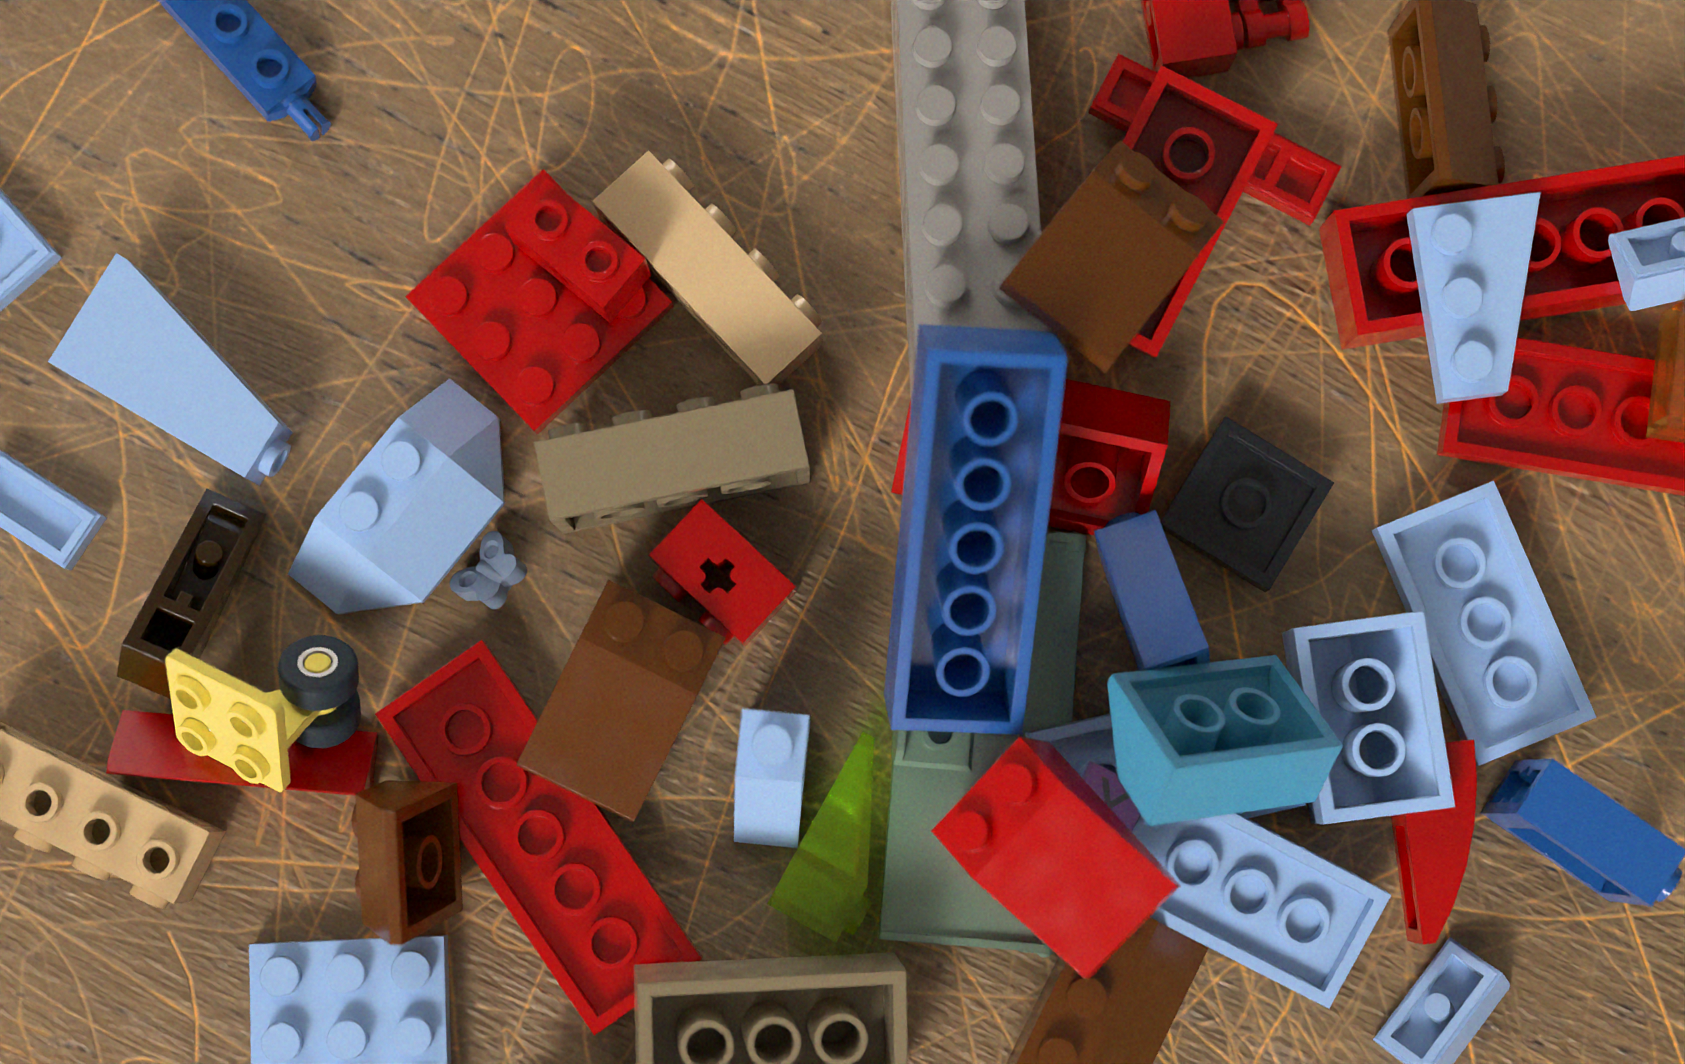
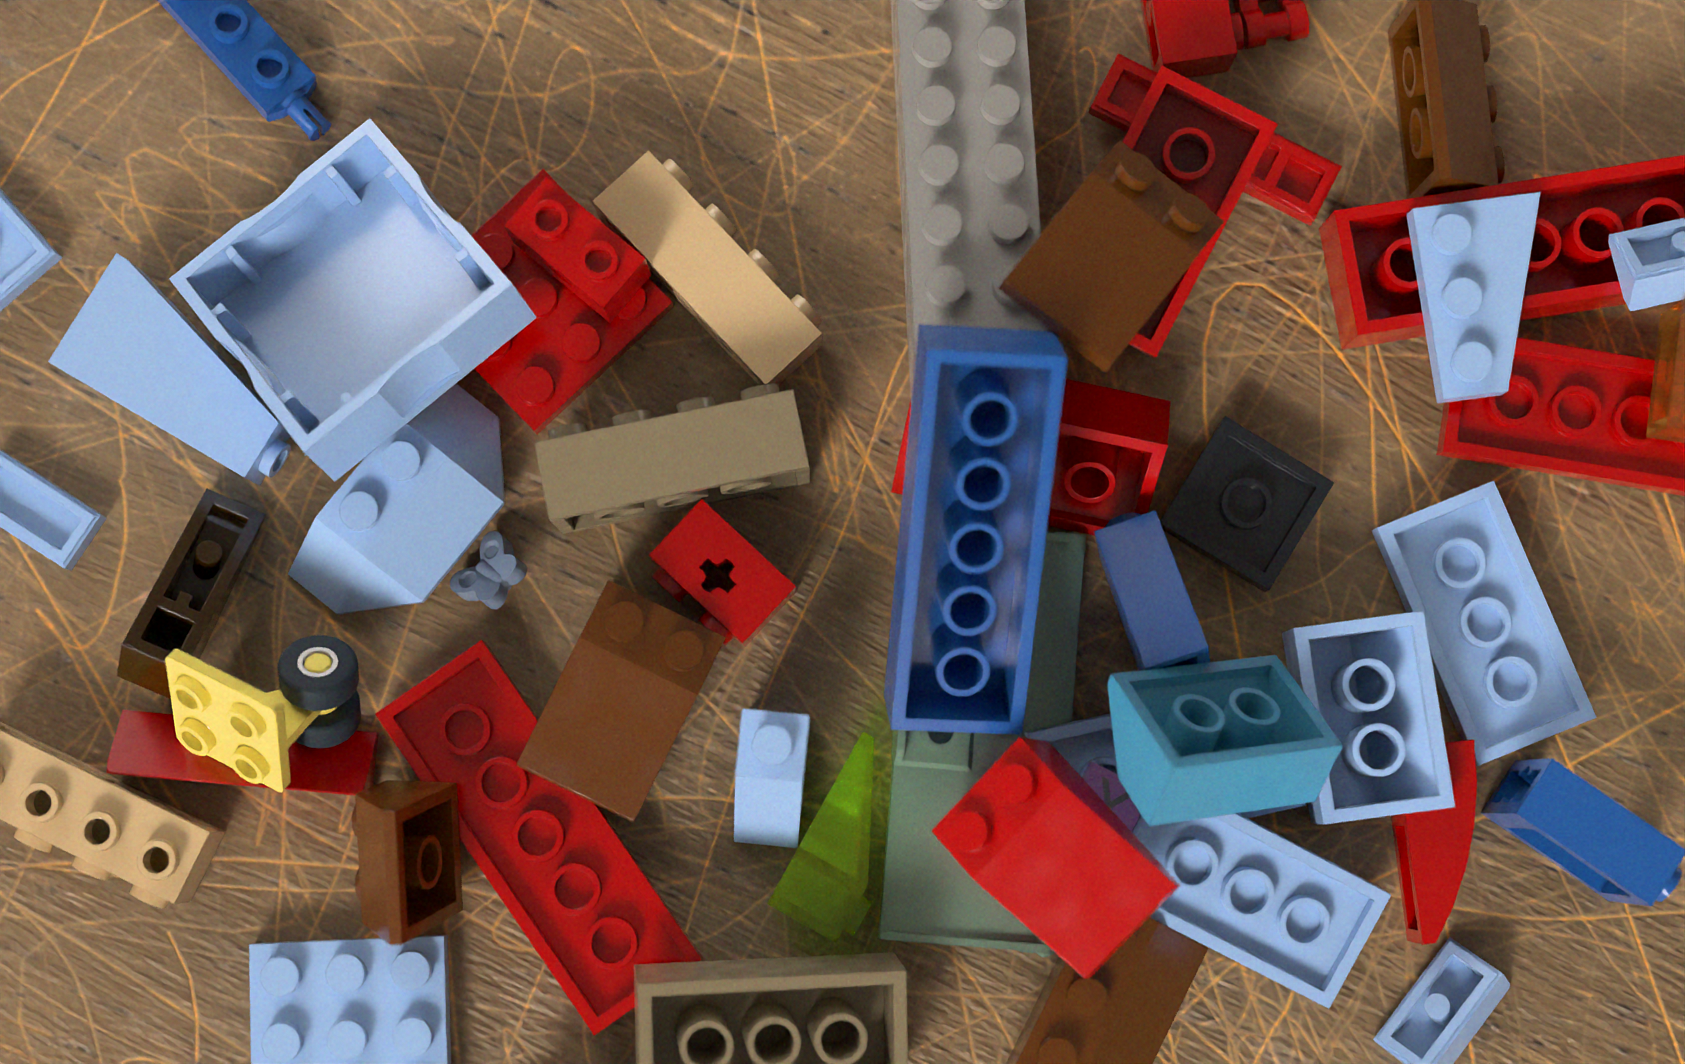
none -> light blue tile [169,118,537,481]

